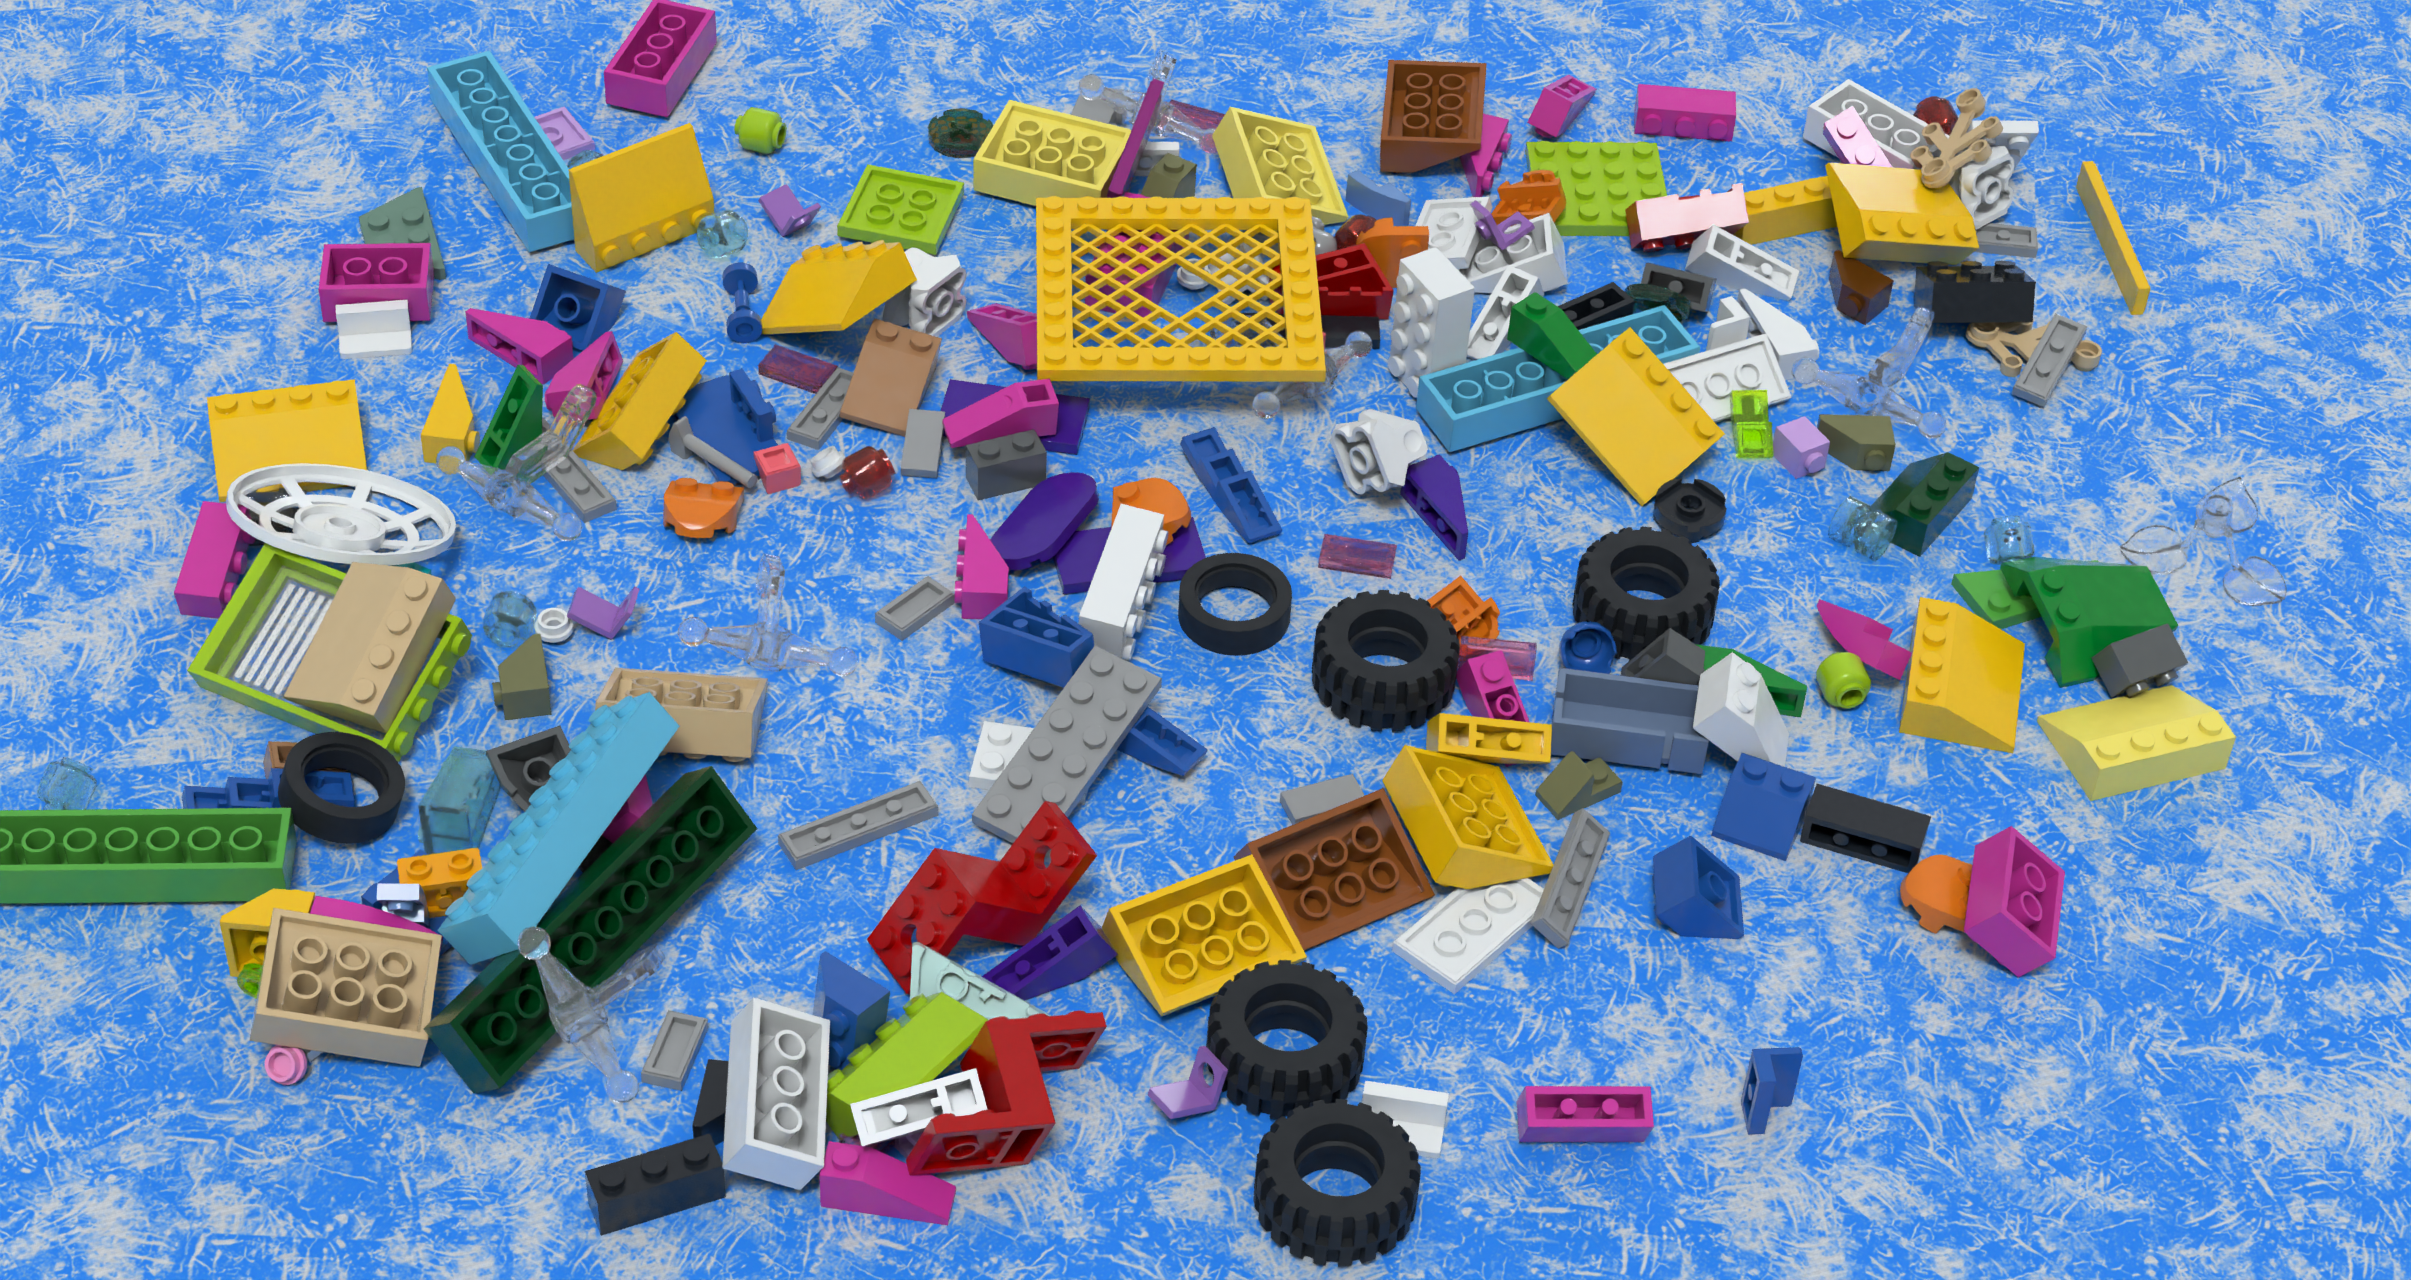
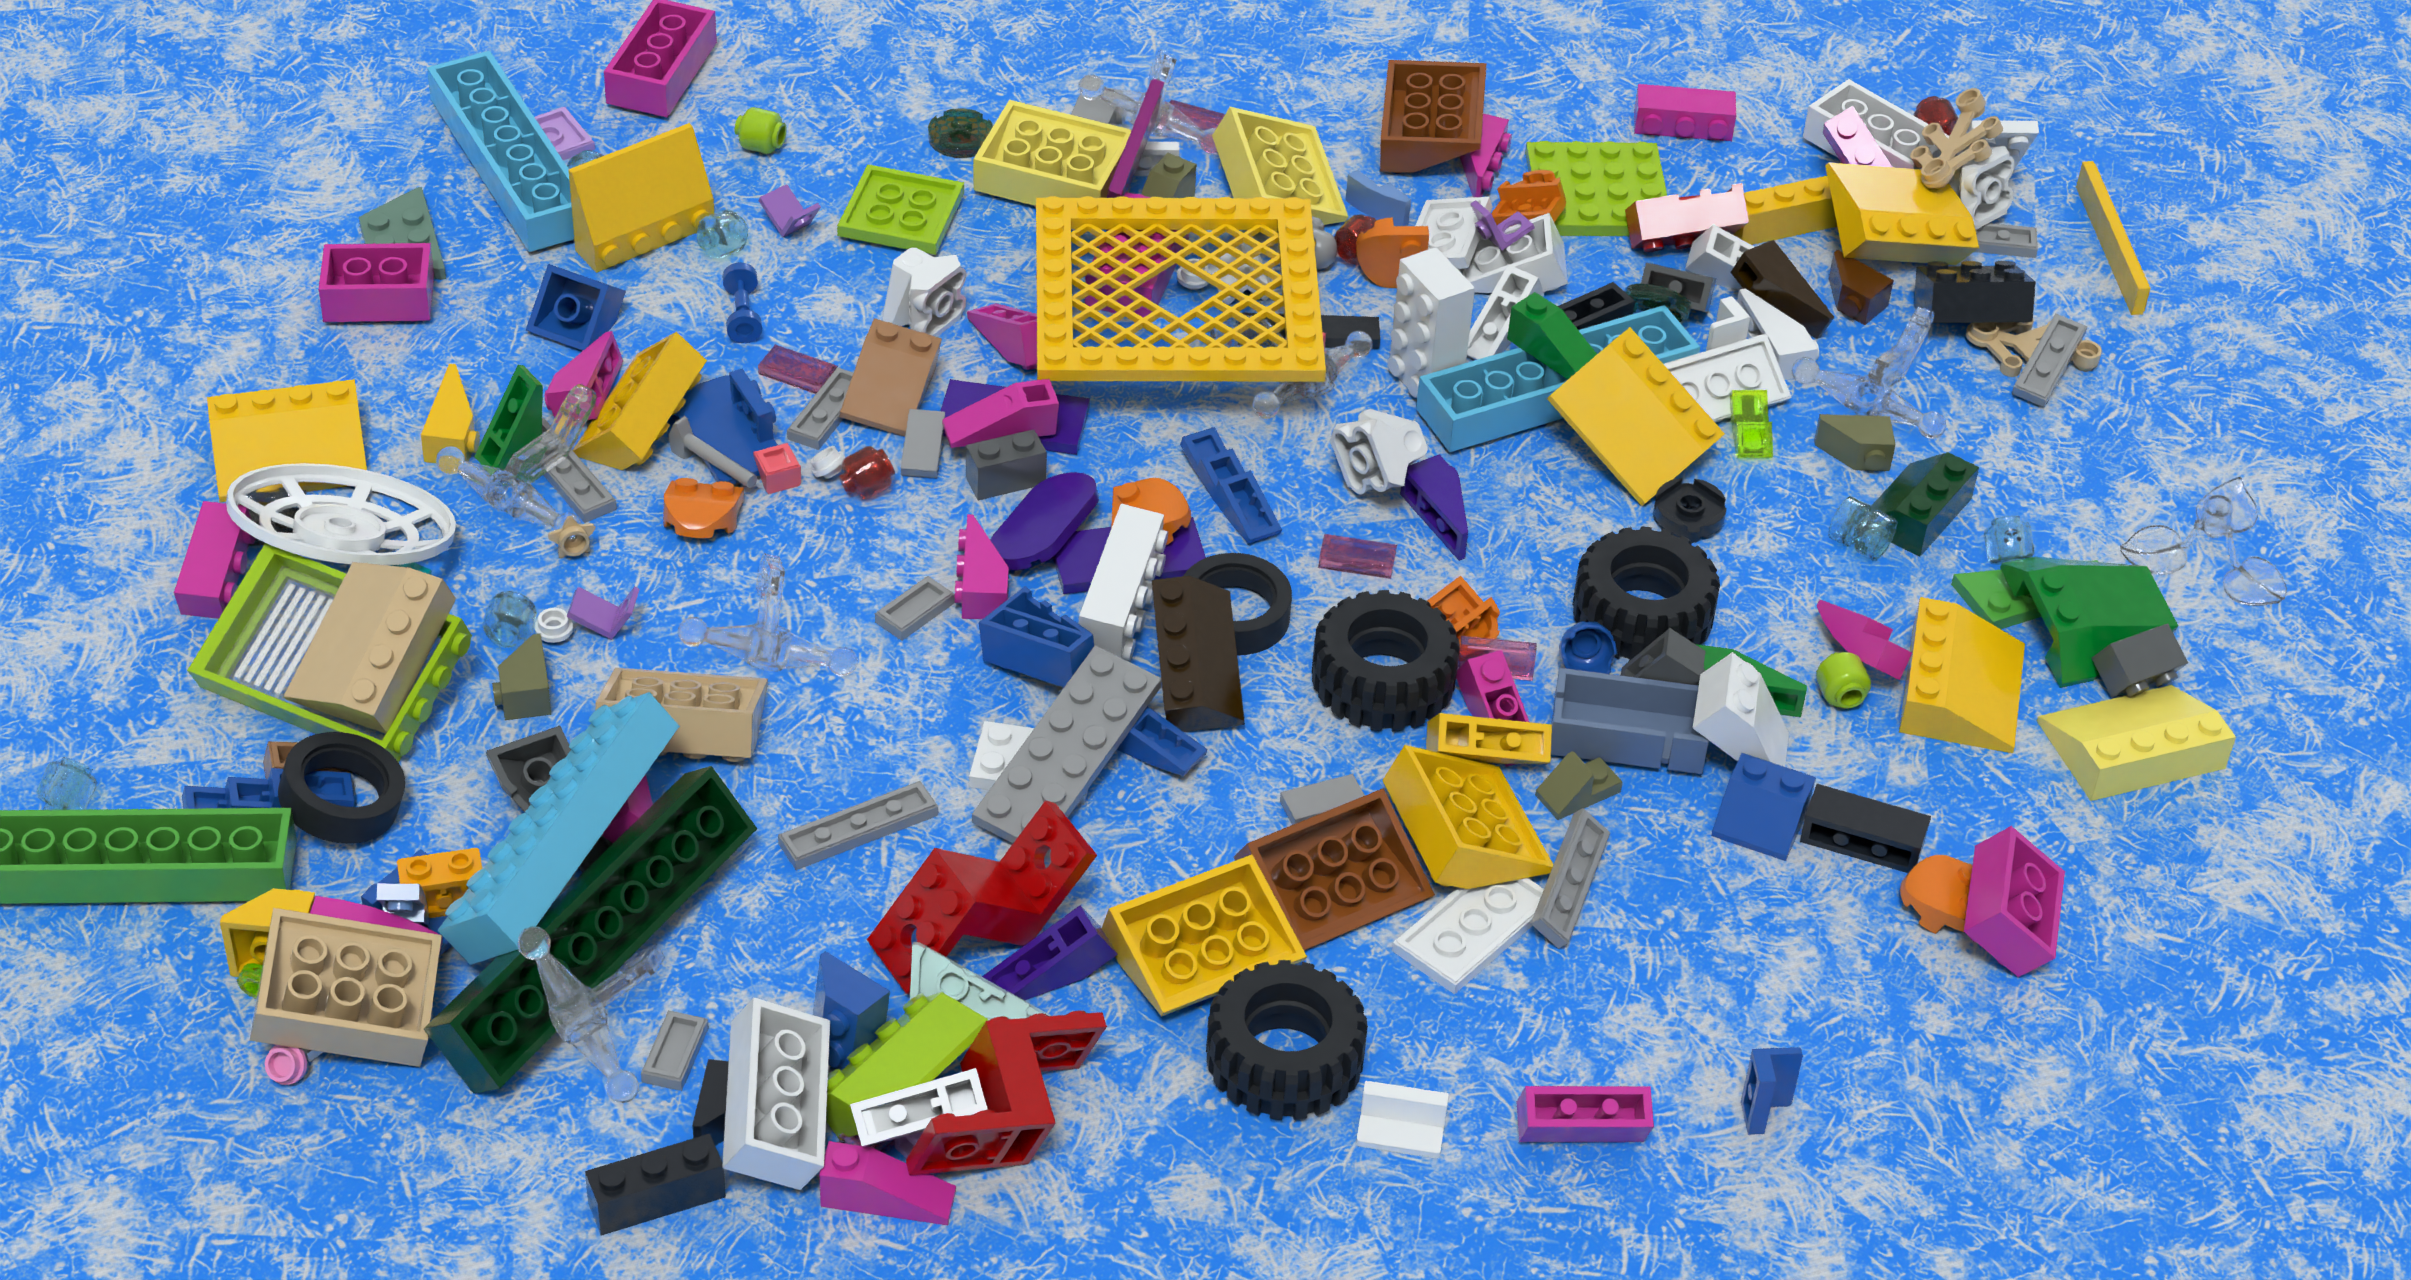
white panel [336,300,412,359] -> none
clear light blue wedge [418,746,501,854] -> none
dark pink slope [465,308,574,385] -> none
yellow slope [761,240,917,335] -> none
medium lavender bracket [1148,1046,1228,1119] -> none
black tyre [1253,1099,1421,1267] -> none
red wedge [1268,243,1394,319] -> none
dark pink slope [1527,74,1597,138] -> none
blue slope [1652,836,1744,939] -> none
lavender brick [1771,416,1830,479] -> none
none -> tan plate [548,516,596,558]
none -> dark brown slope [1152,576,1245,732]
none -> dark brown slope [1730,240,1834,339]

